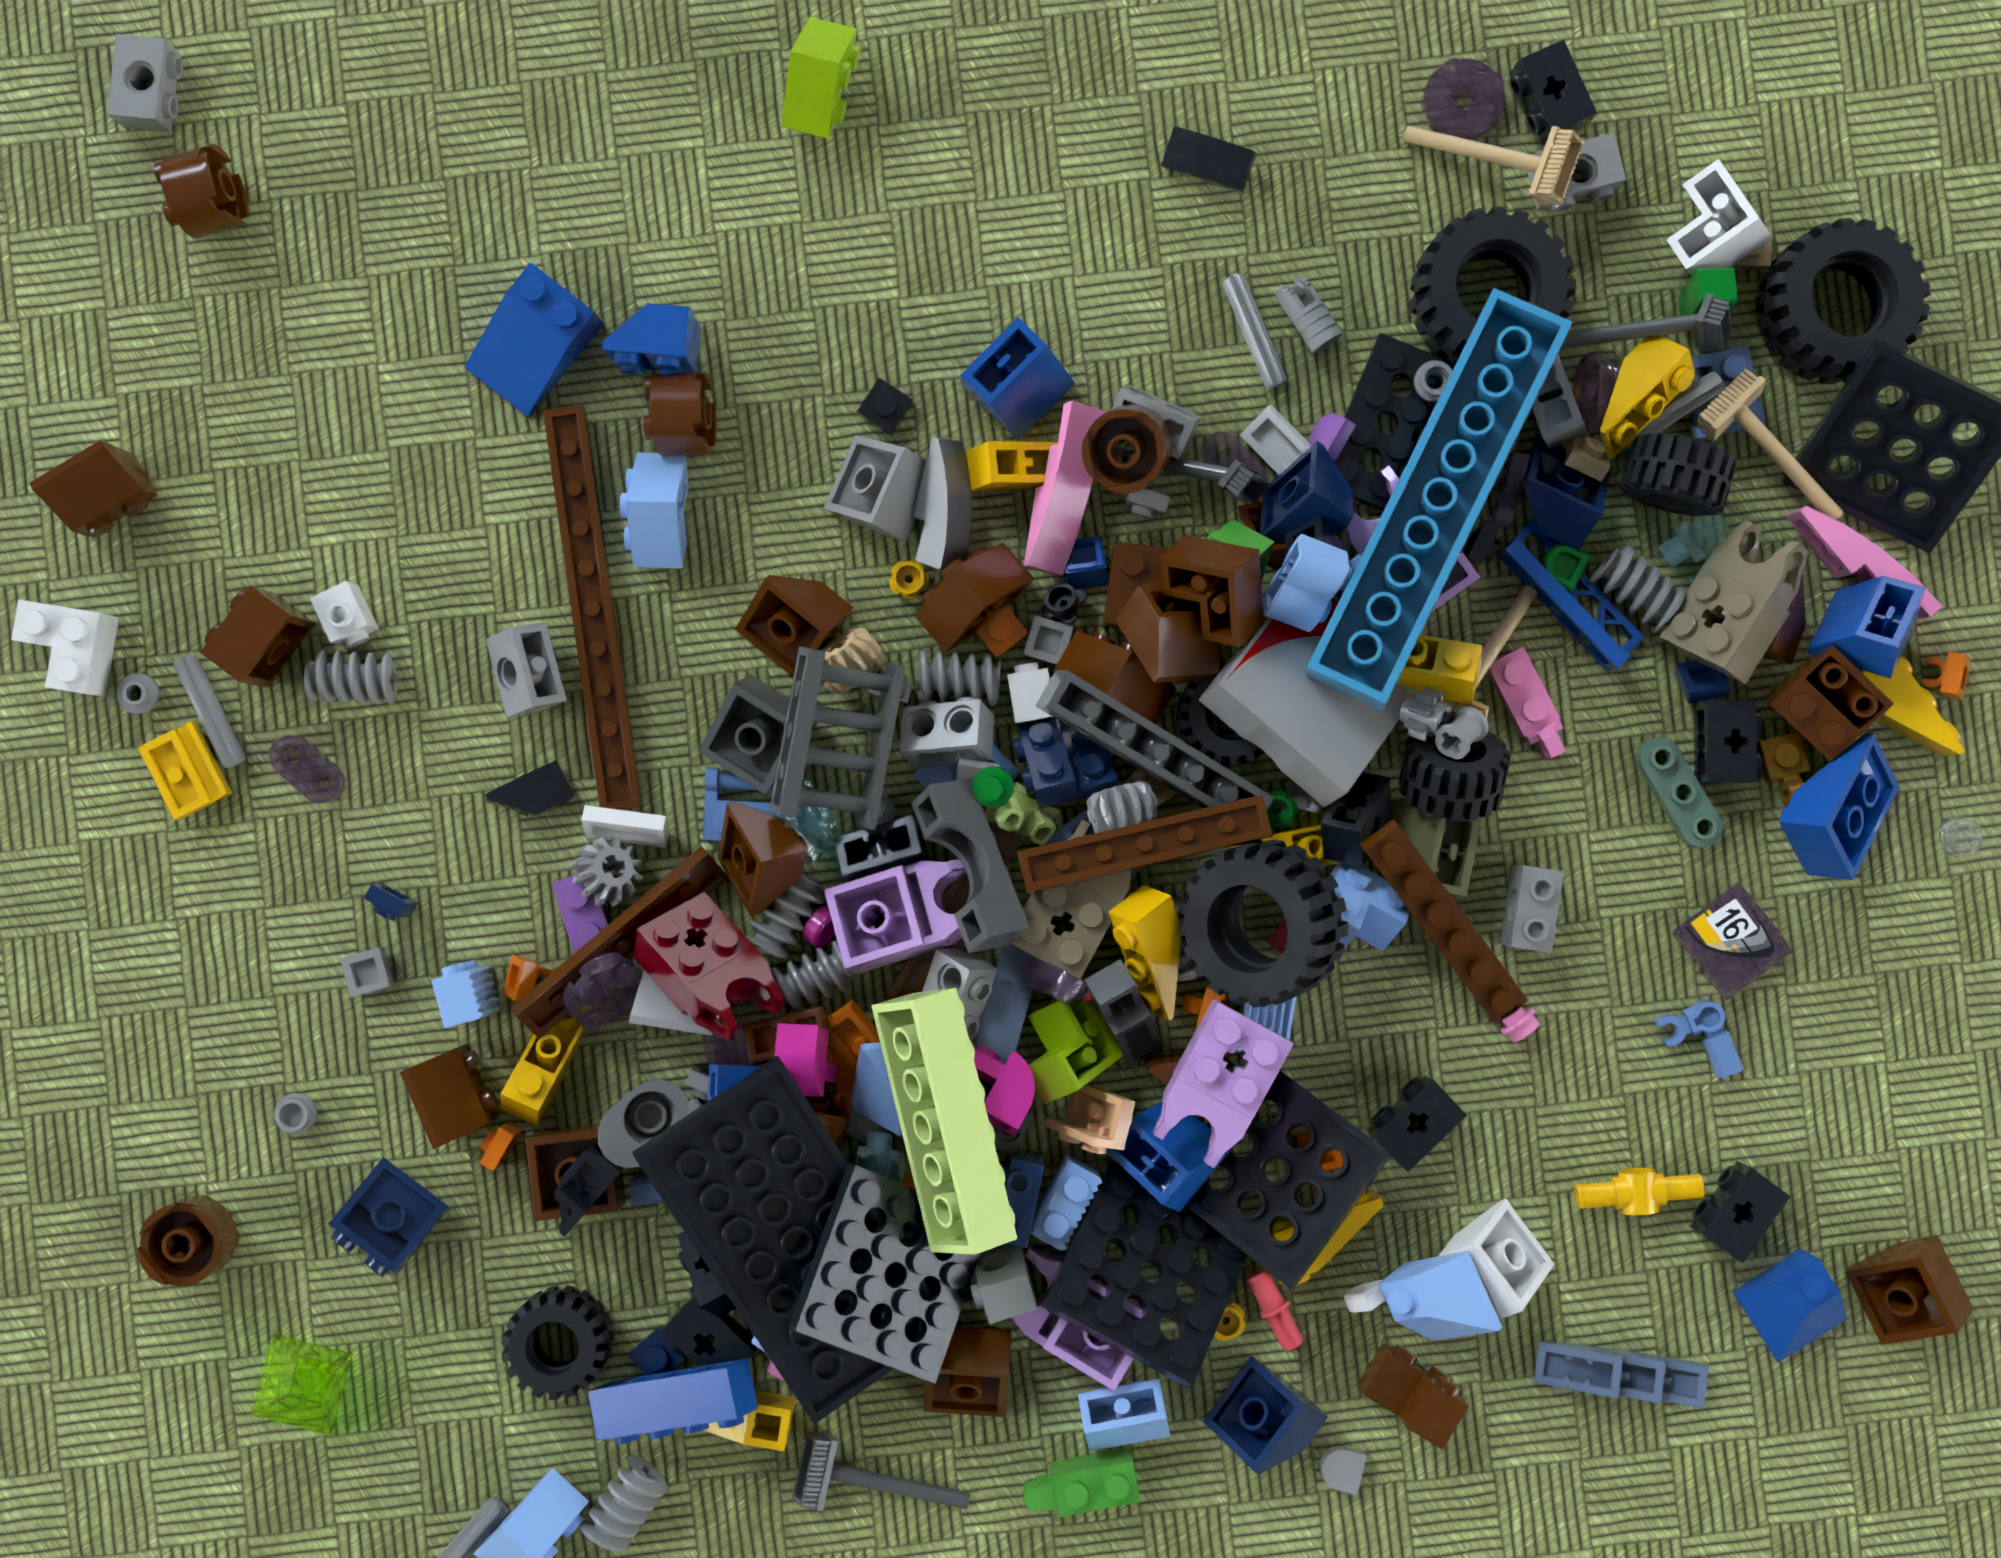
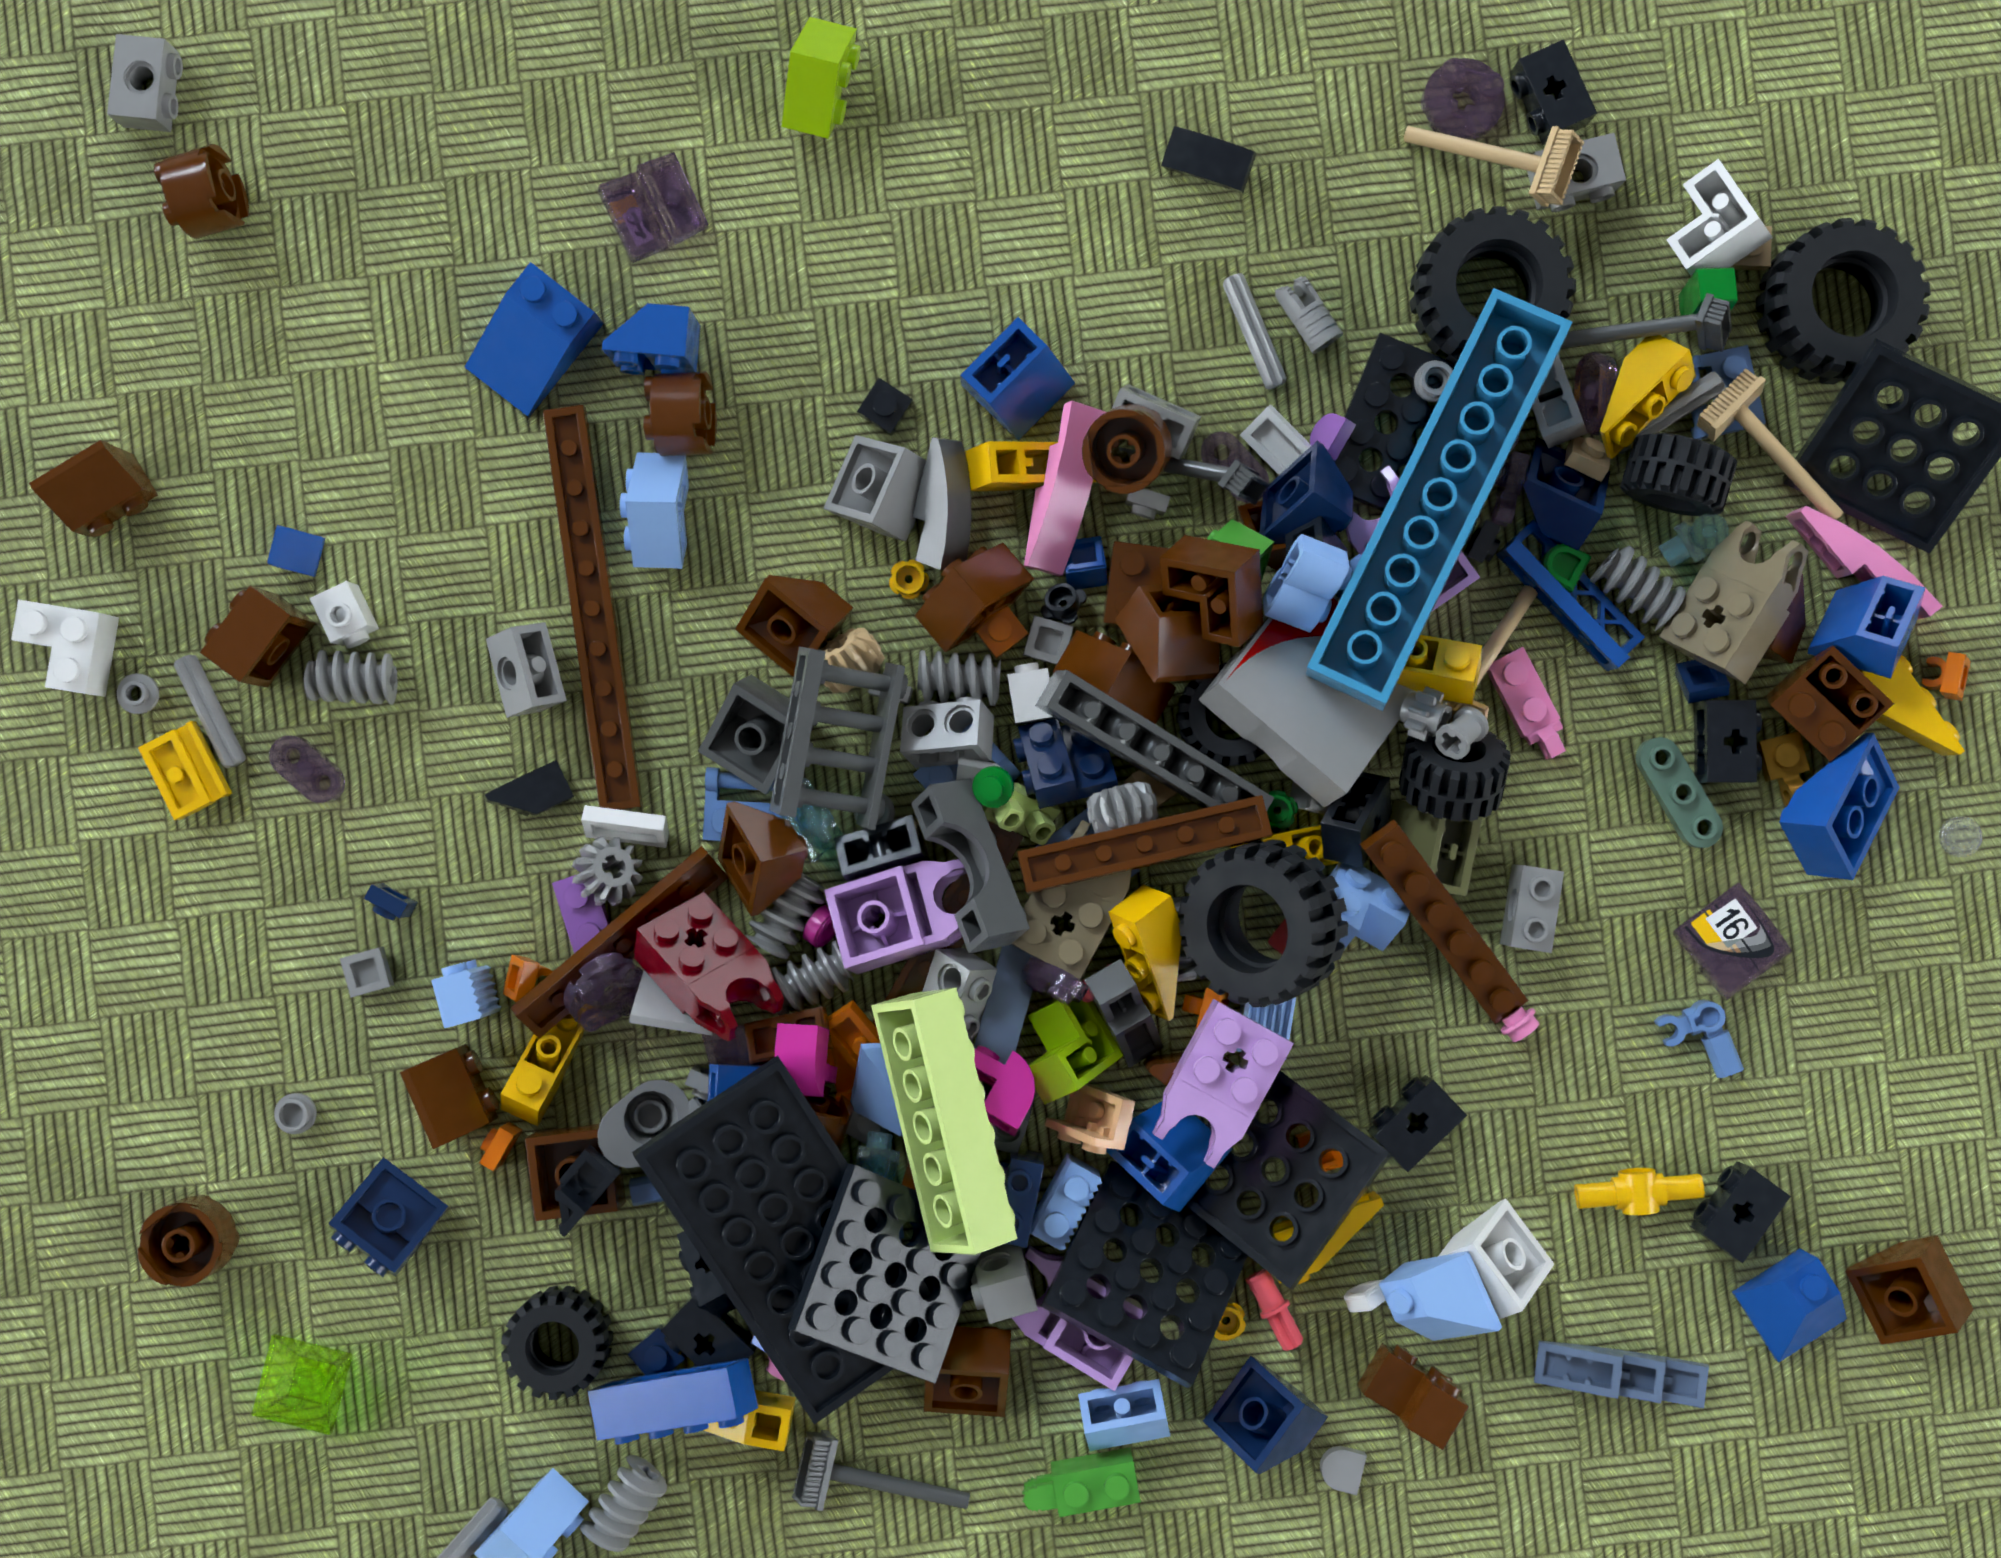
none -> blue slope [267,525,326,577]
none -> clear purple slope [598,152,709,263]

